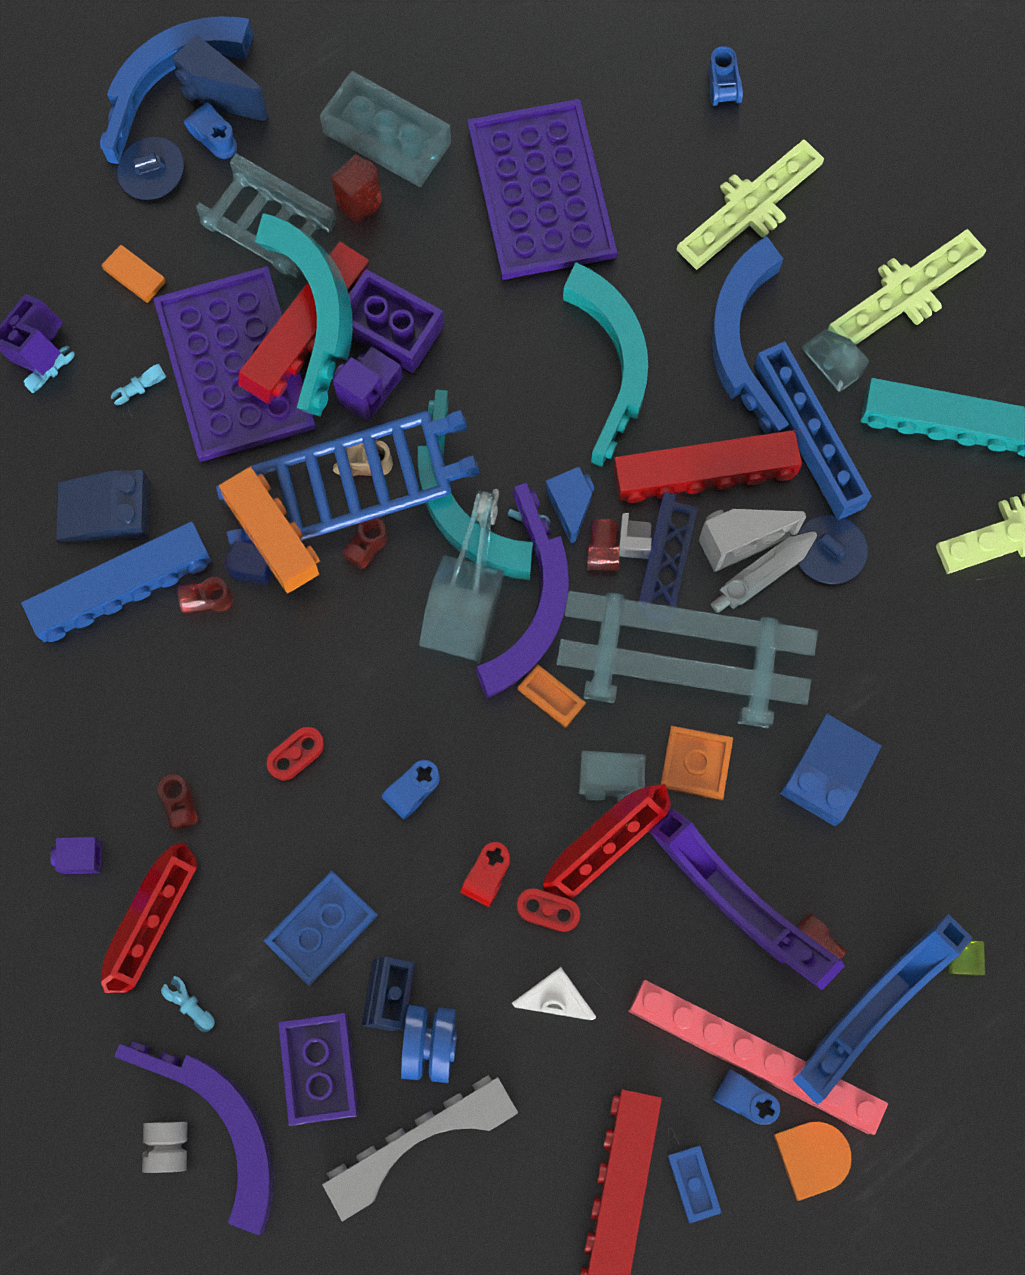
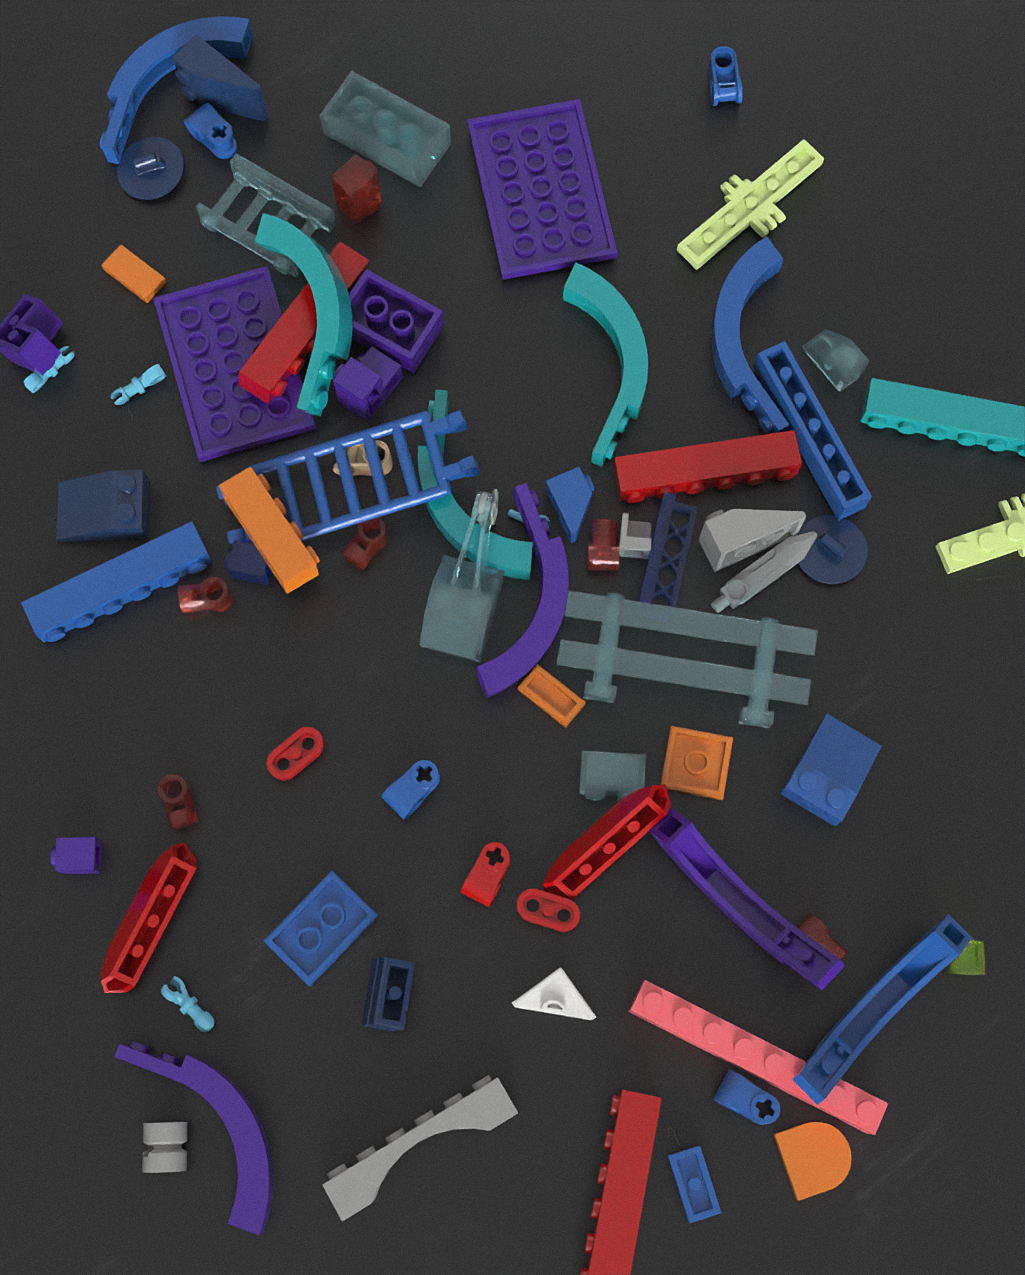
dark purple brick [278,1013,360,1126] -> none
blue wheel [401,1005,457,1083] -> none
yellowish green hinge [828,229,986,351] -> none

